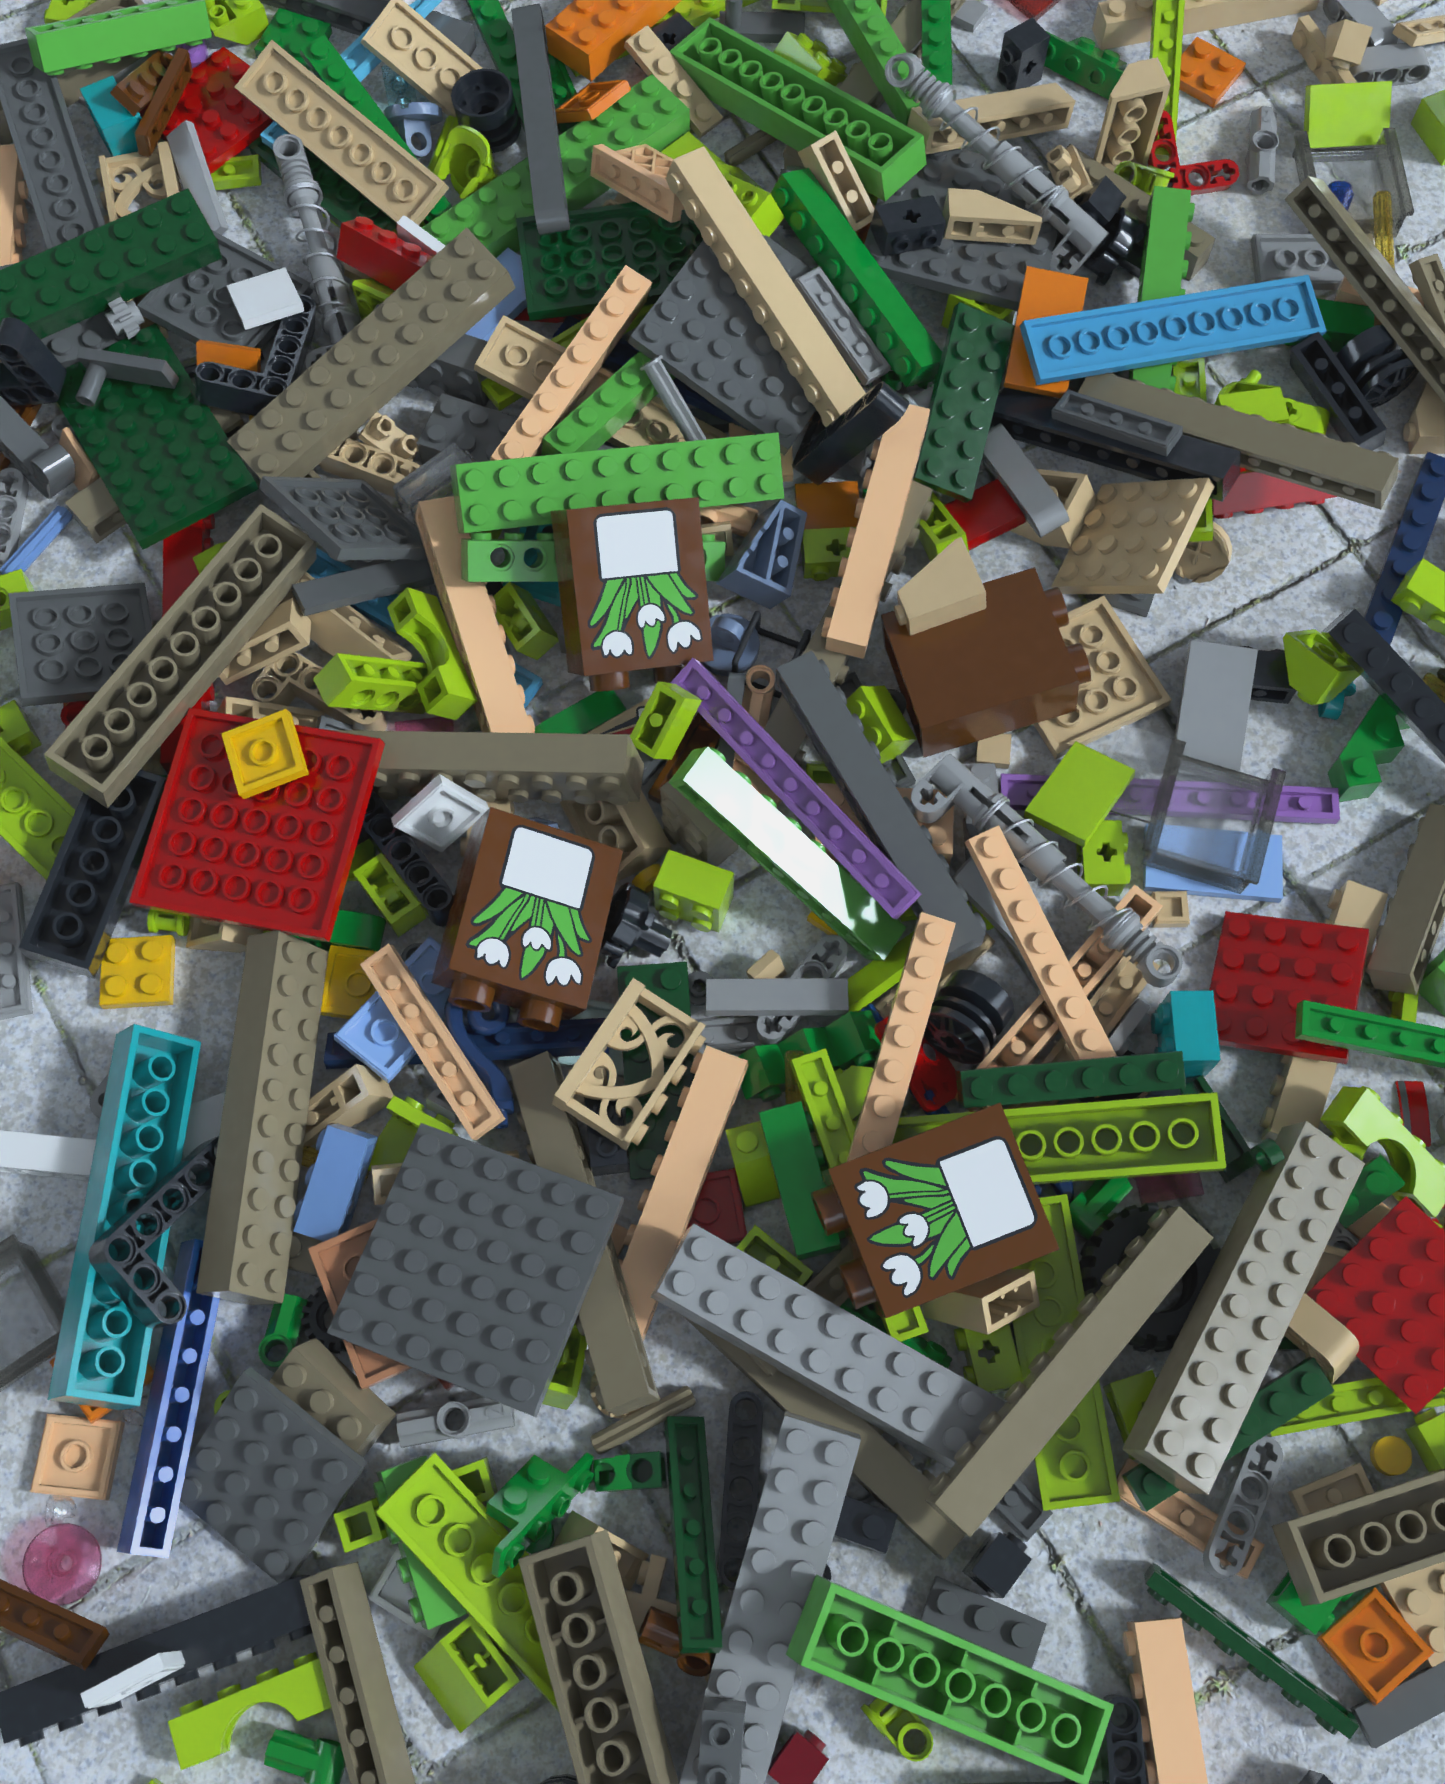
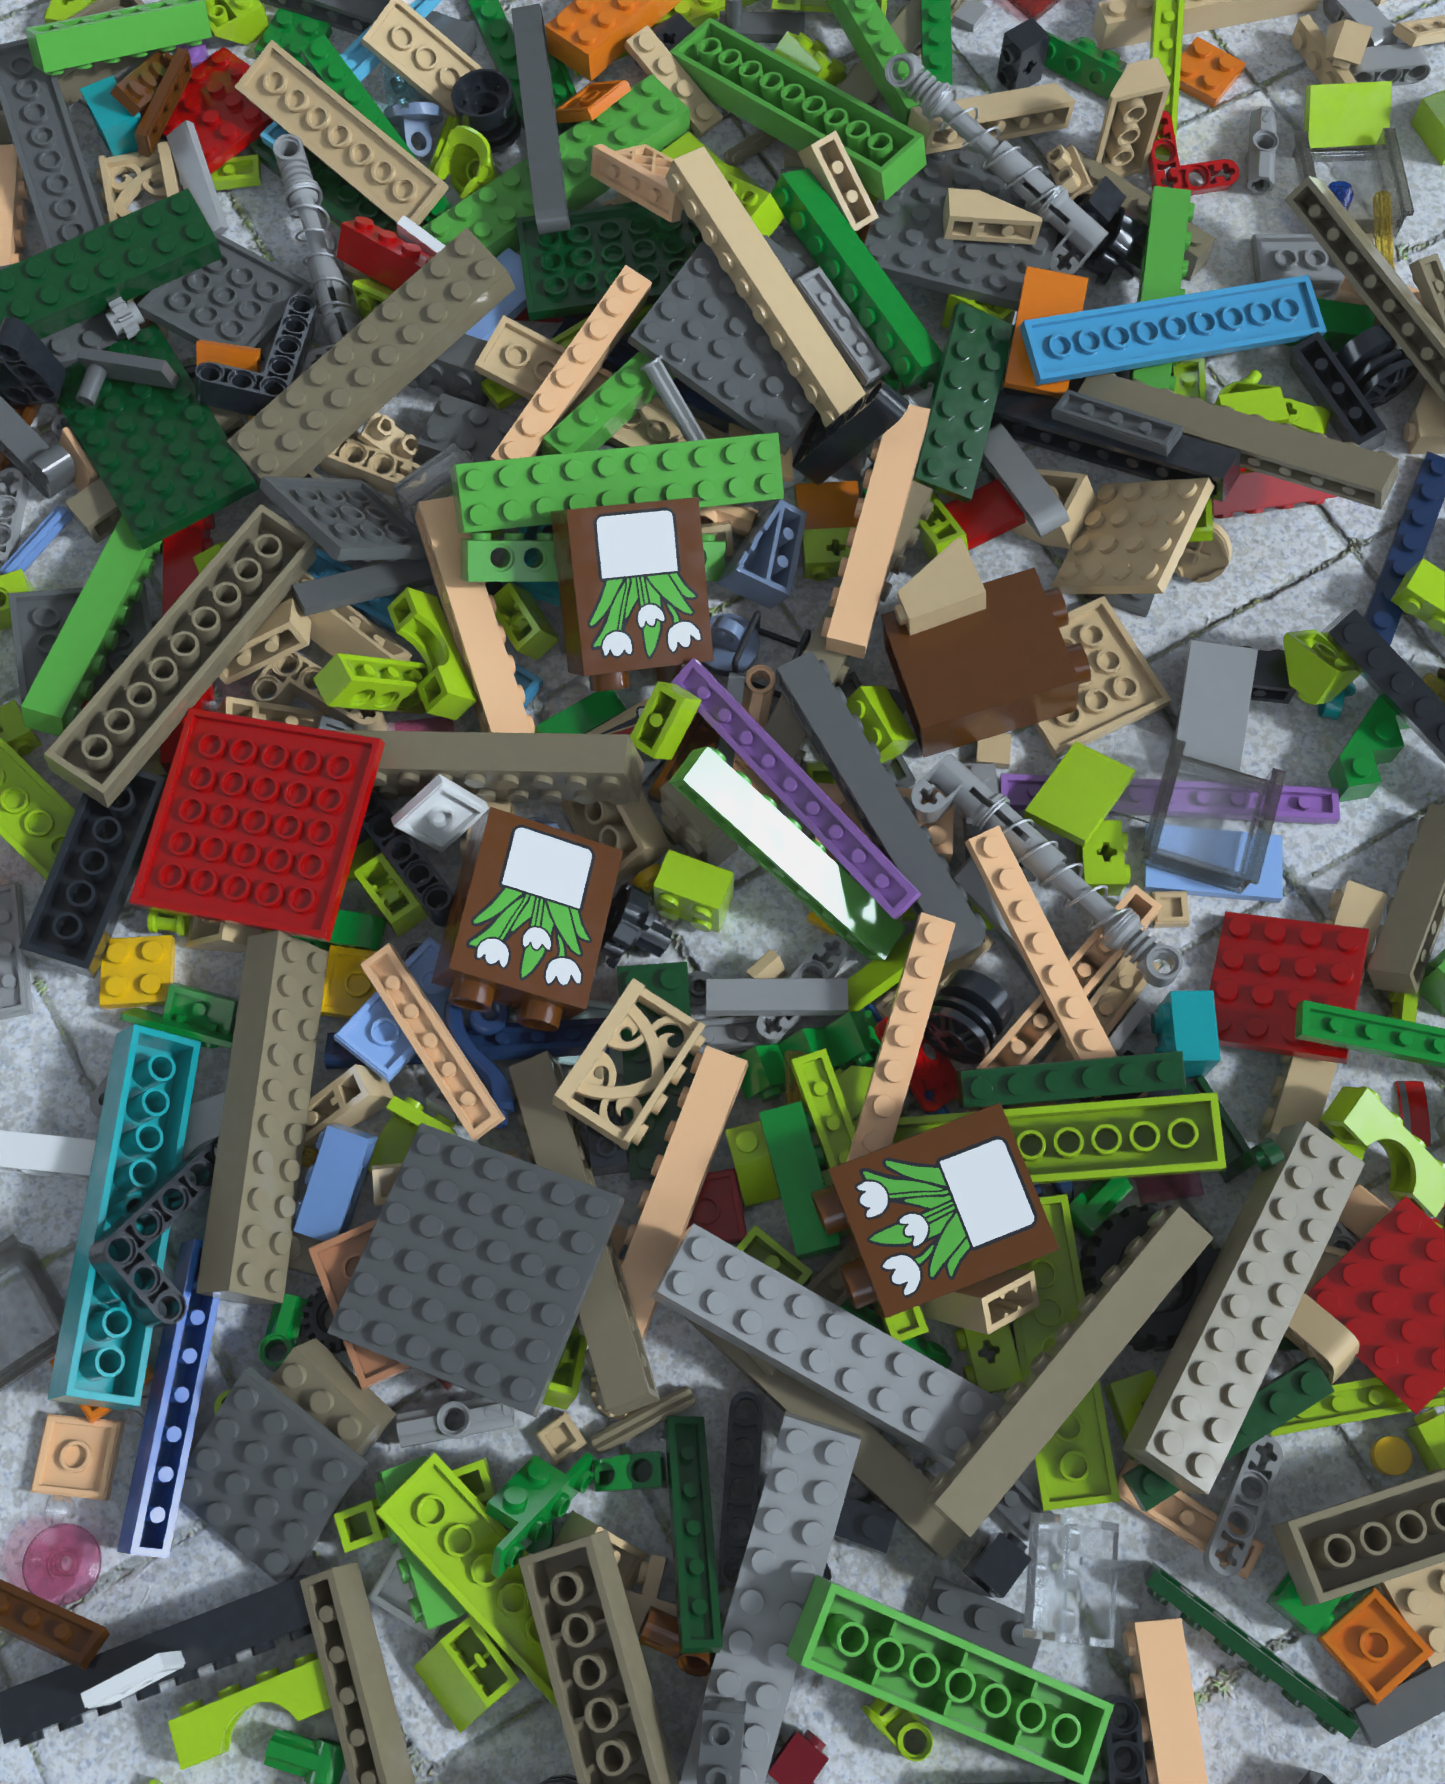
yellow plate [221,709,309,799] -> none
white tile [227,267,305,330] -> none
black brick [871,195,946,256] -> none
lime piece [1114,161,1175,196] -> none
tan plate [1288,1463,1374,1517] -> none
green plate [1338,1153,1405,1229] -> none
none -> bright green brick [21,515,163,737]
none -> green bracket [120,982,239,1053]
none -> tan tile [535,1411,588,1467]
none -> clear piece [1023,1512,1119,1649]

